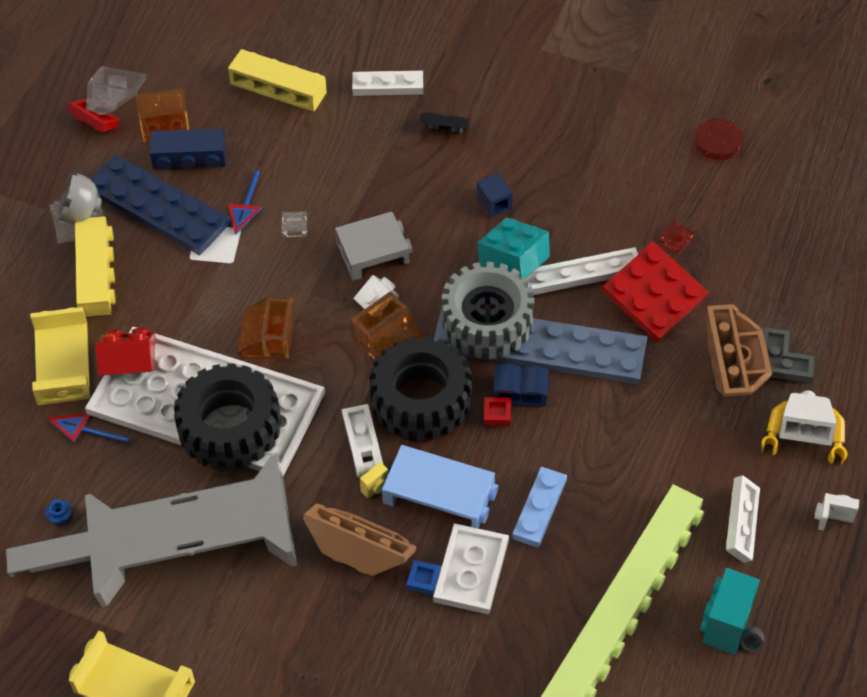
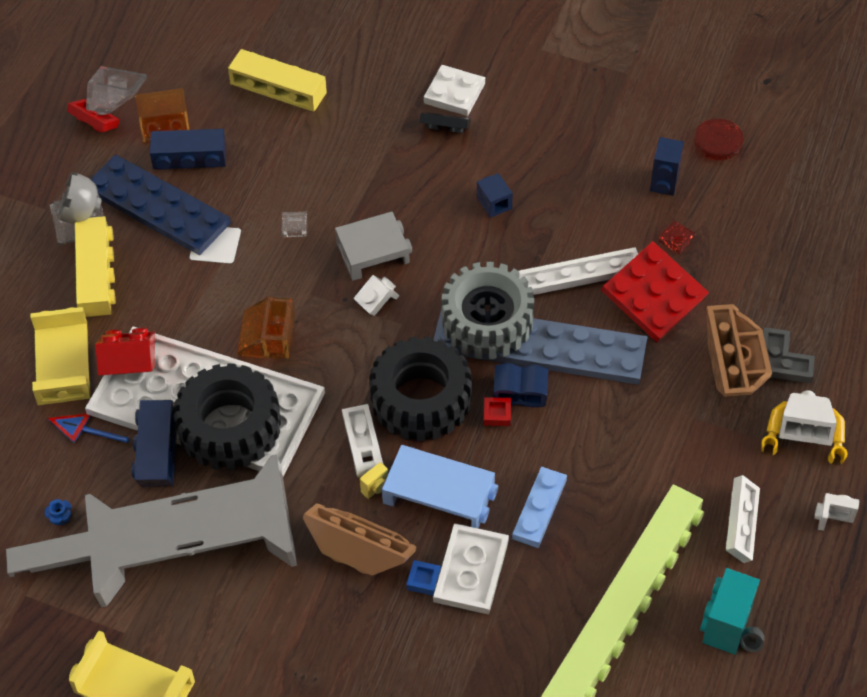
piece [228,170,263,235] -> none
clear orange slope [350,291,424,359] -> none
white plate [352,71,423,96] -> none
teal brick [477,217,550,279] -> none
none -> dark blue brick [131,400,177,487]
none -> white plate [424,65,485,116]
none -> dark blue brick [650,137,684,196]

